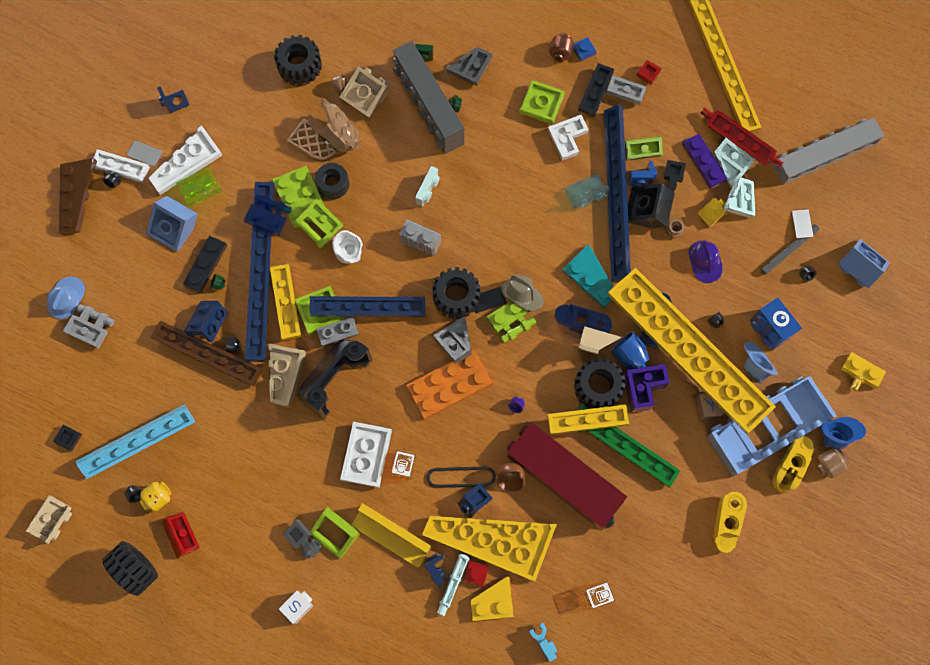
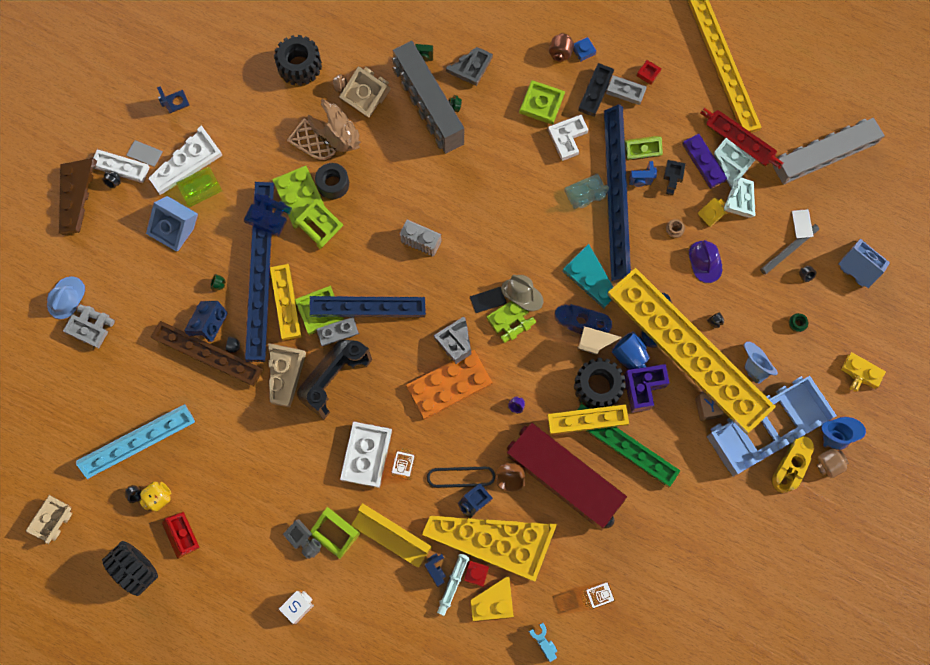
black tile [53,424,82,451] -> none
black plate [183,235,227,293] -> none
white hair [332,230,363,264] -> none
light aqua plate [415,166,440,207] -> none
black tyre [432,267,480,319] -> none
black slope [628,183,675,228] -> none
yellow piece [713,492,747,553] -> none
blue brick [749,297,802,350] -> none
none -> dark green plate [789,313,809,332]

